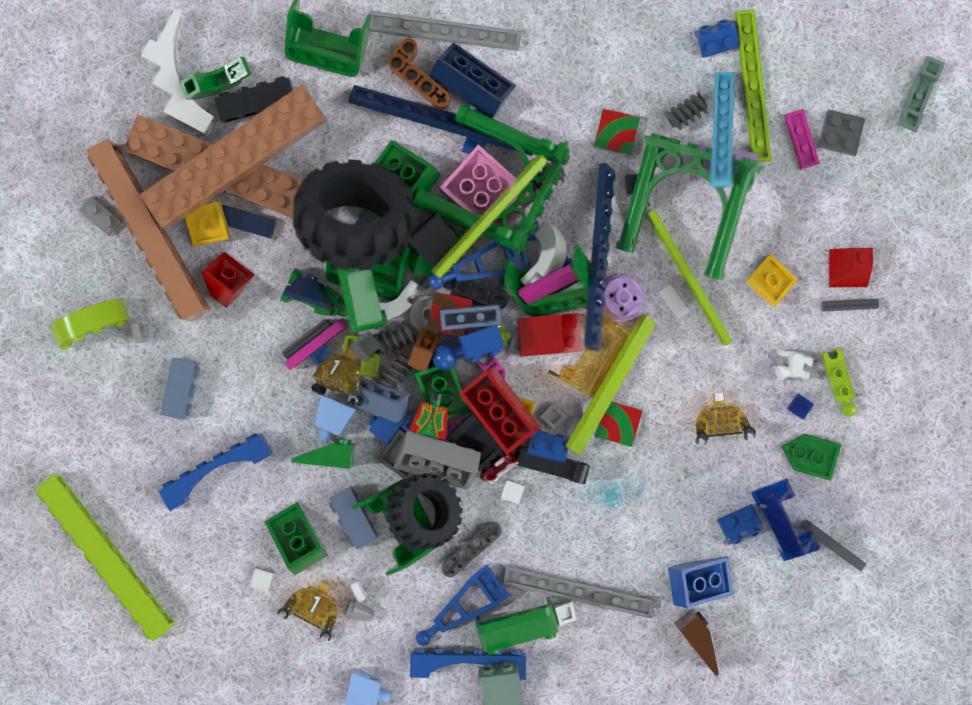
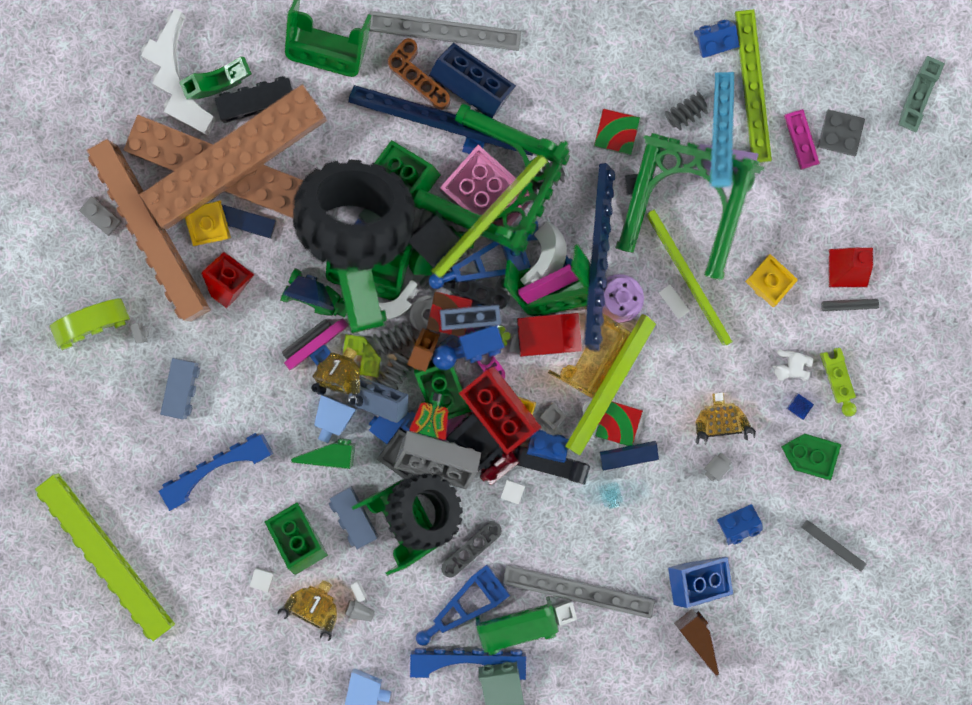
dark grey panel [349,331,380,361] -> none
clear blue windscreen [751,478,820,561] -> none
none -> dark blue tile [599,441,659,471]
none -> light grey brick [704,453,732,482]

